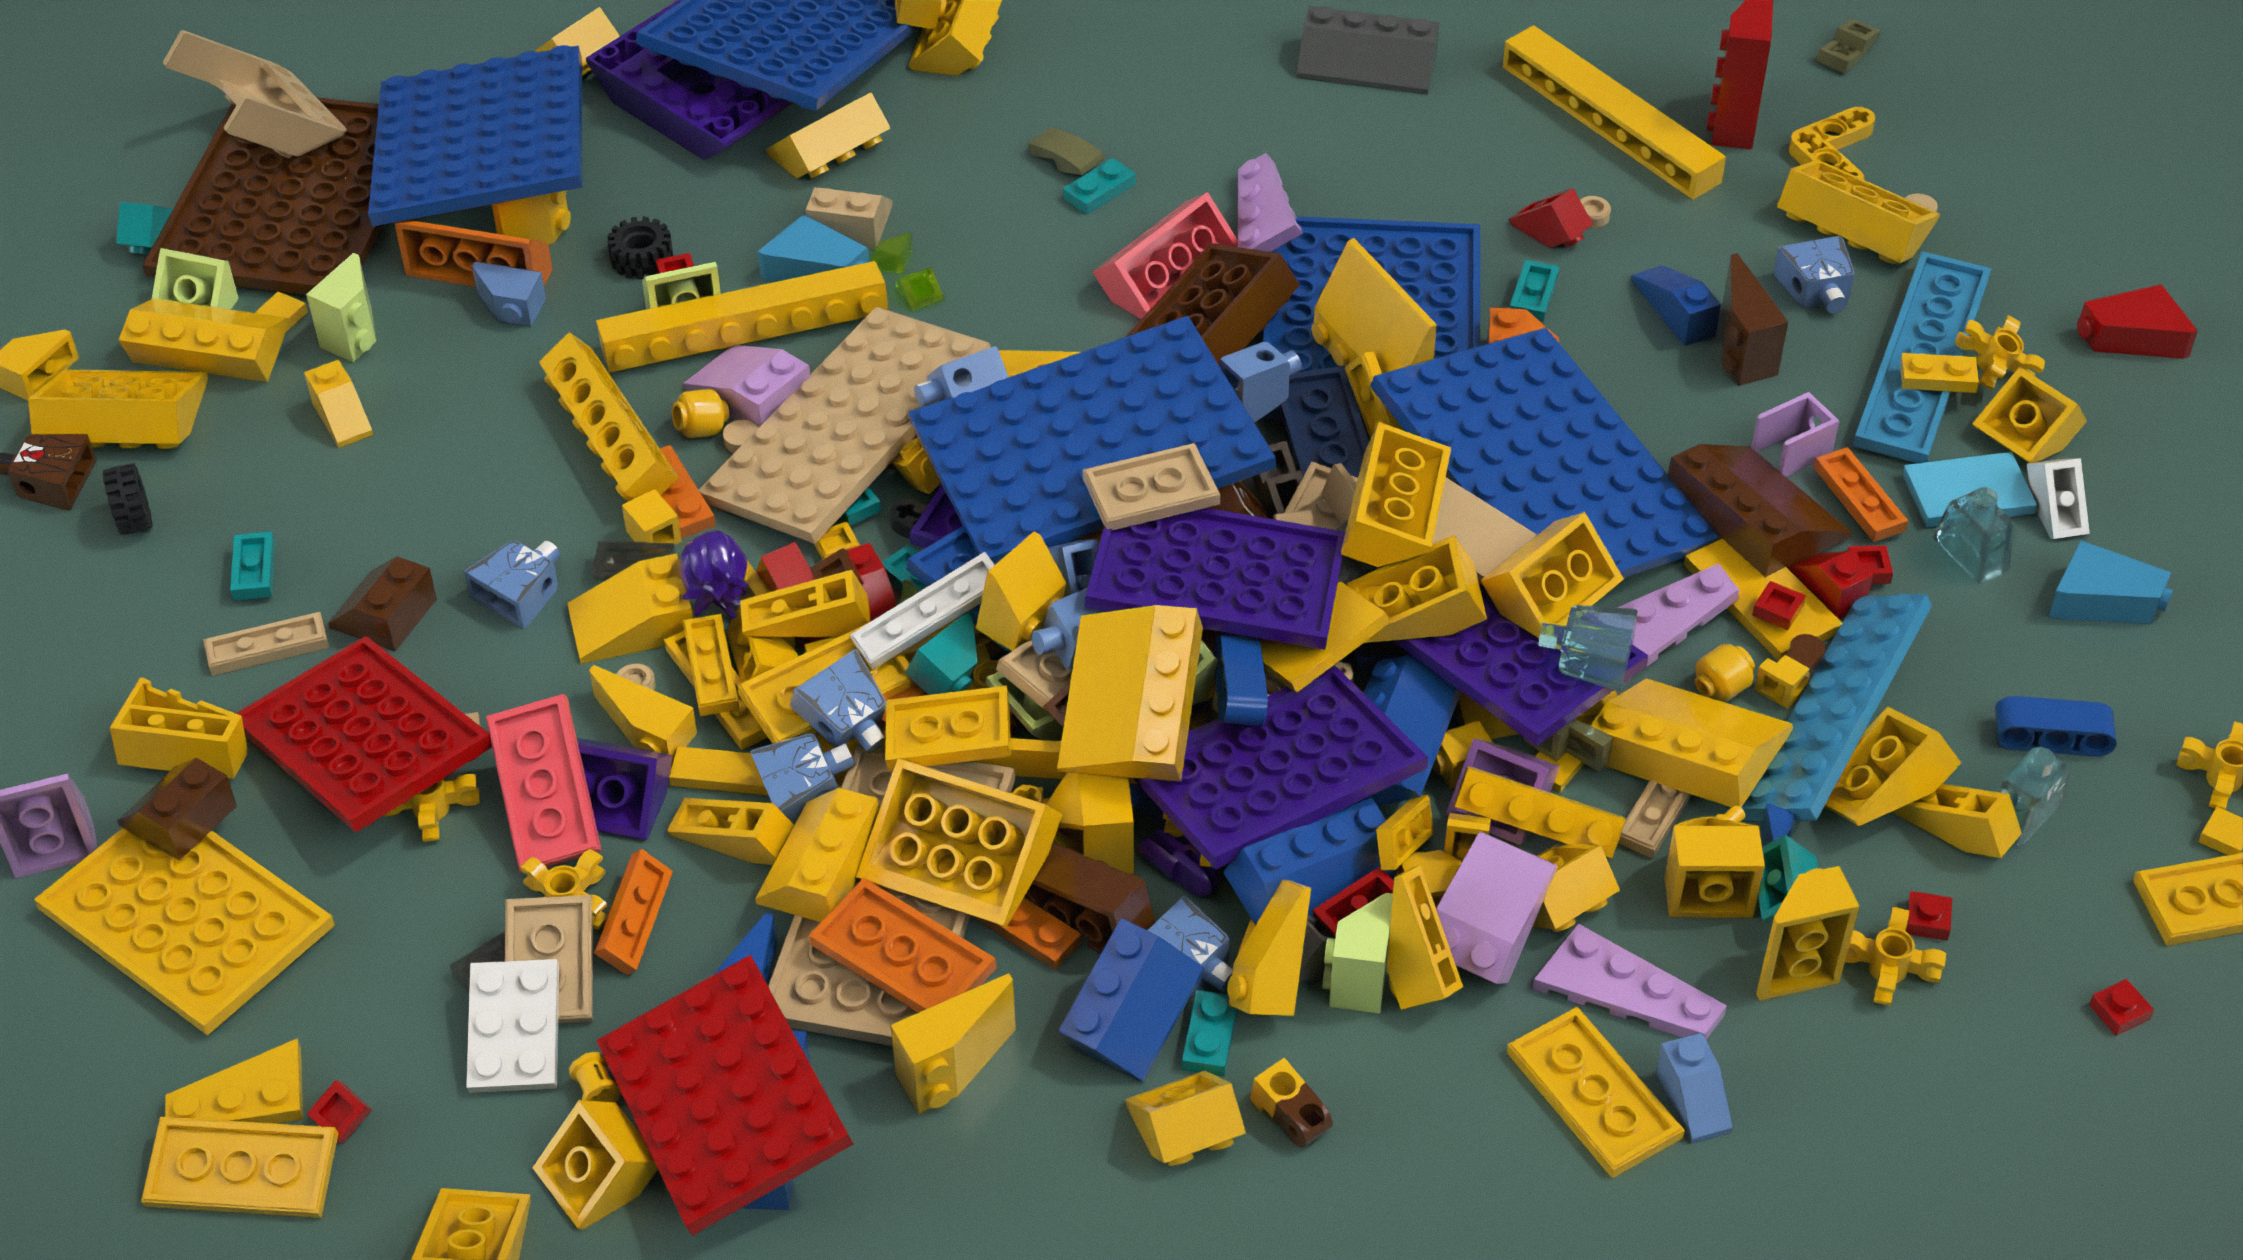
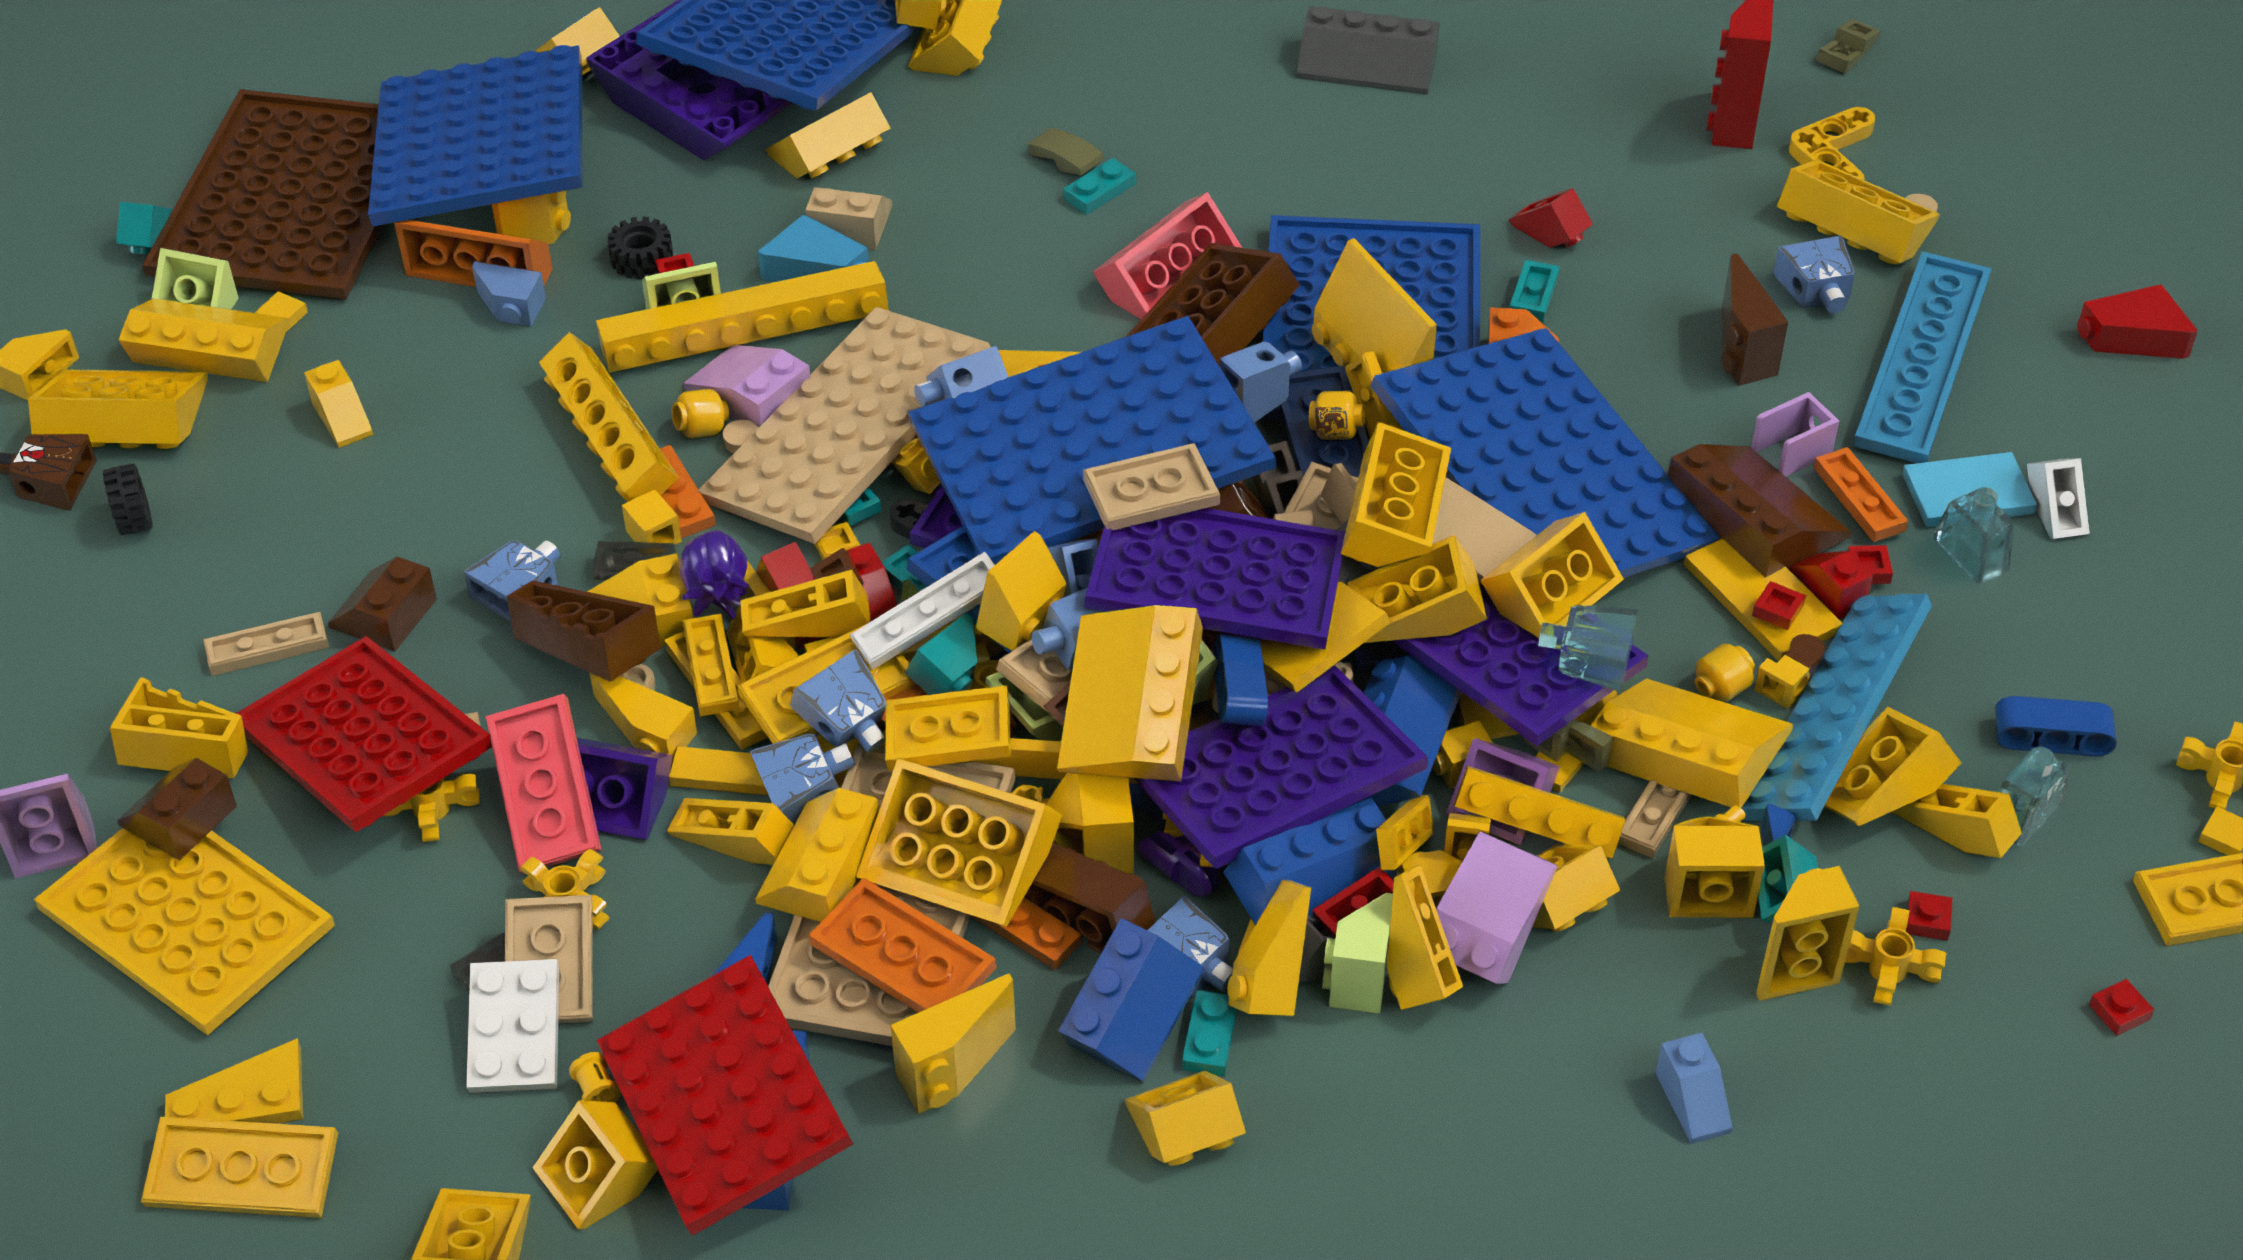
tan windscreen [163,30,346,158] -> none
teal plate [230,531,275,601] -> none
yellowish green slope [306,253,376,362] -> none
red plate [307,1080,373,1144] -> none
orange plate [594,849,673,976] -> none
clear neon green slope [871,233,913,274] -> none
clear neon green slope [896,267,945,311] -> none
lavender wing [1238,153,1303,252] -> none
leg [1250,1058,1333,1148] -> none
yellow brick [1502,25,1726,200] -> none
yellow tile [1506,1006,1685,1179] -> none
lavender wing [1533,924,1727,1040] -> none
tan tile [1580,196,1611,228] -> none
lavender wing [1594,564,1739,685] -> none
blue slope [1631,265,1721,346] -> none
yellow plate [1899,353,1979,393] -> none
yellow pin [1955,315,2045,391] -> none
yellow slope [1972,366,2087,463] -> none
dark azure slope [2049,540,2173,624] -> none
none -> reddish brown wedge [507,580,661,682]
none -> yellow head [1309,391,1365,440]

